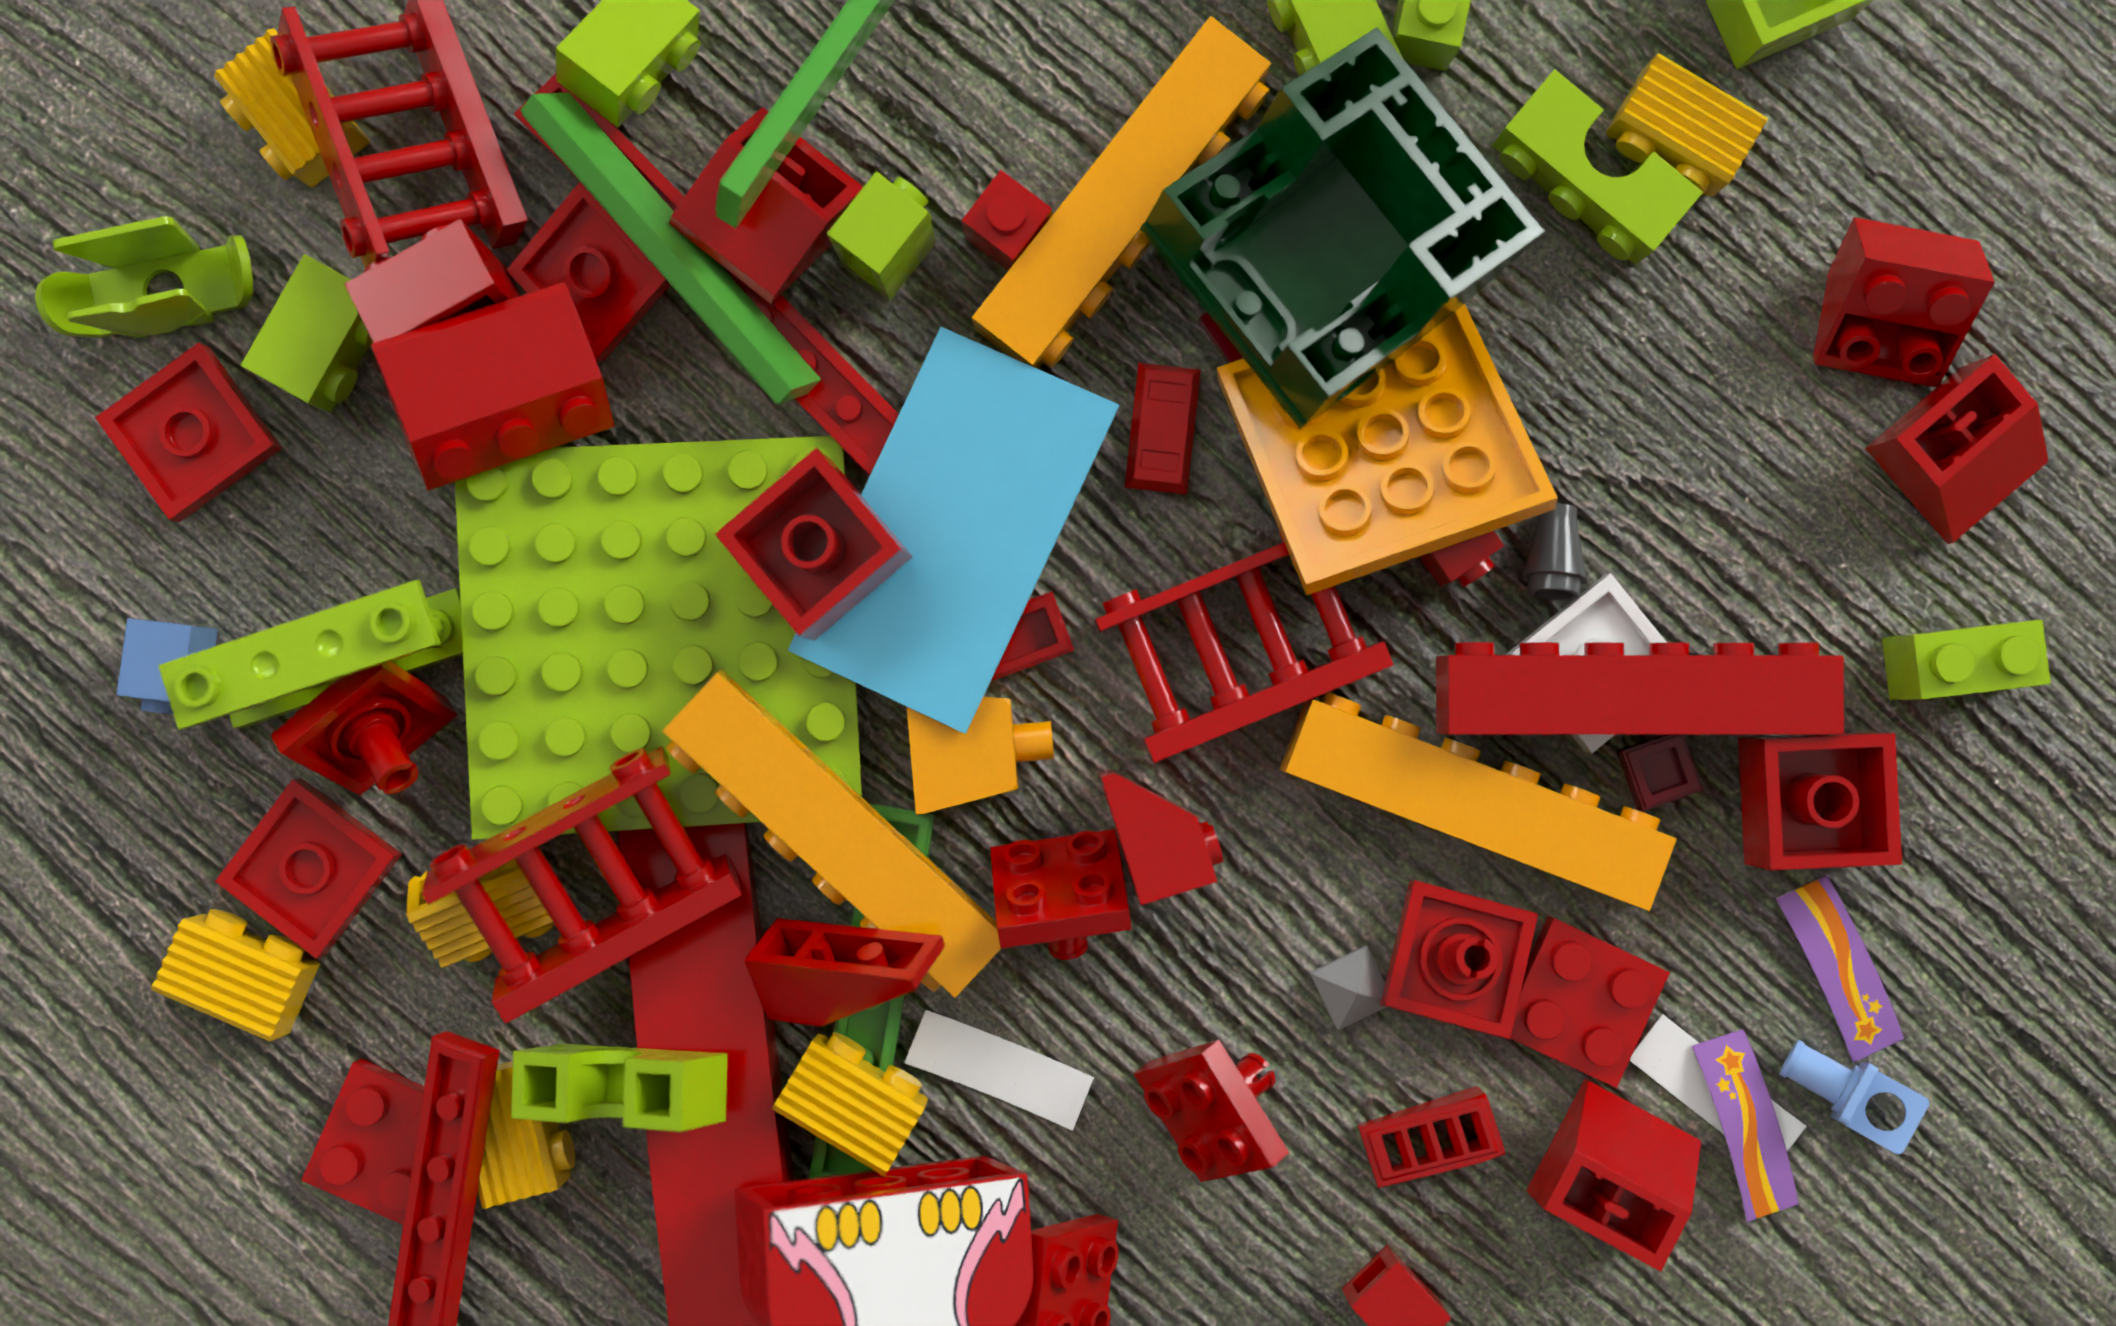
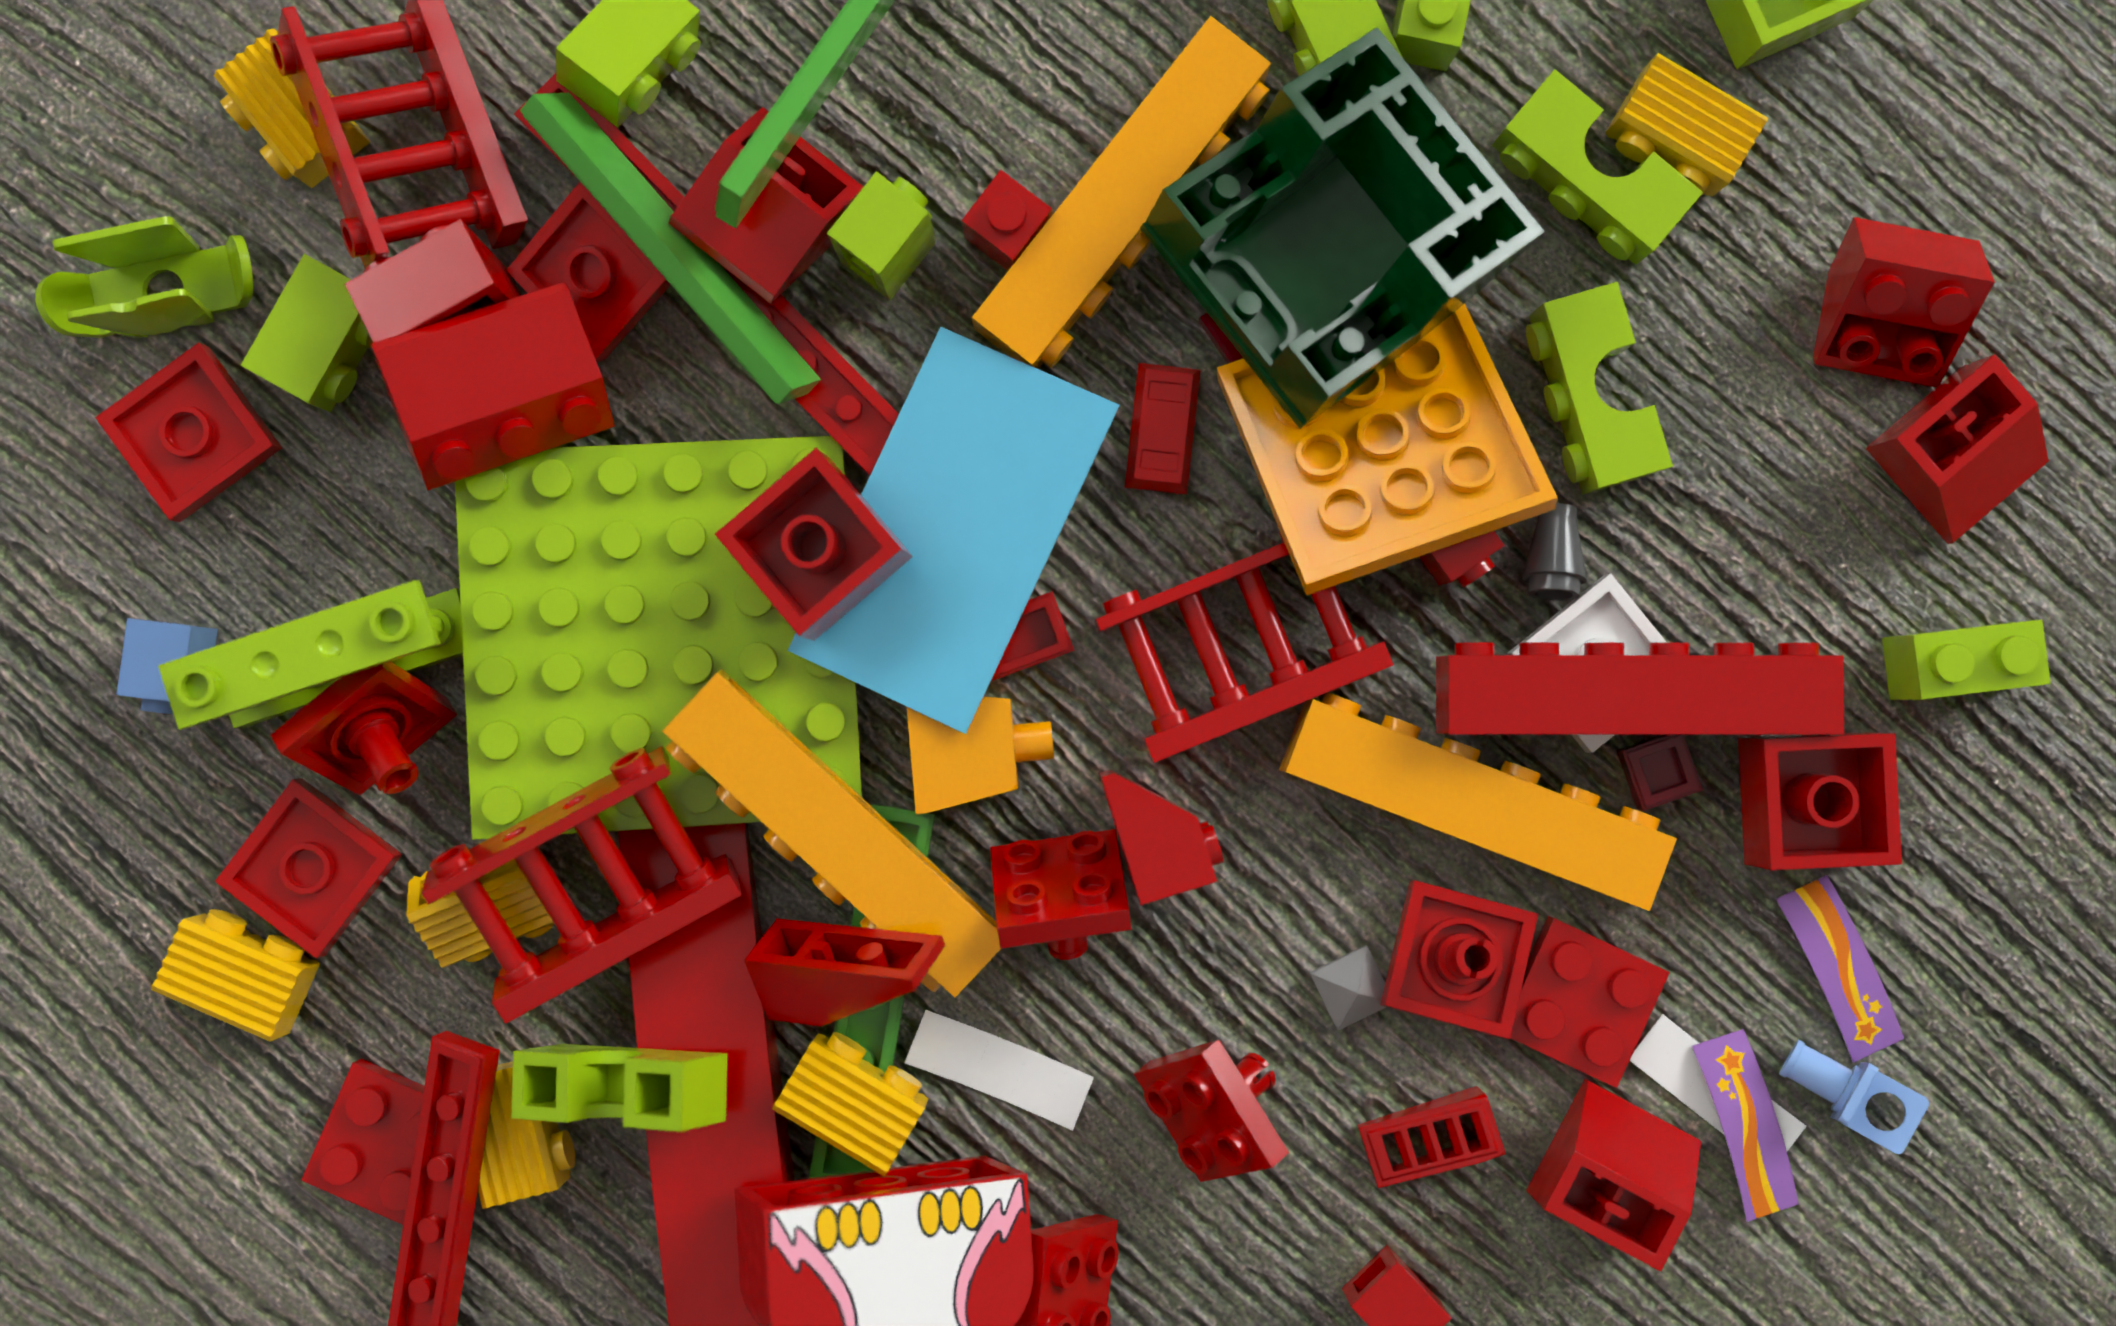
none -> lime arch [1526,281,1673,495]

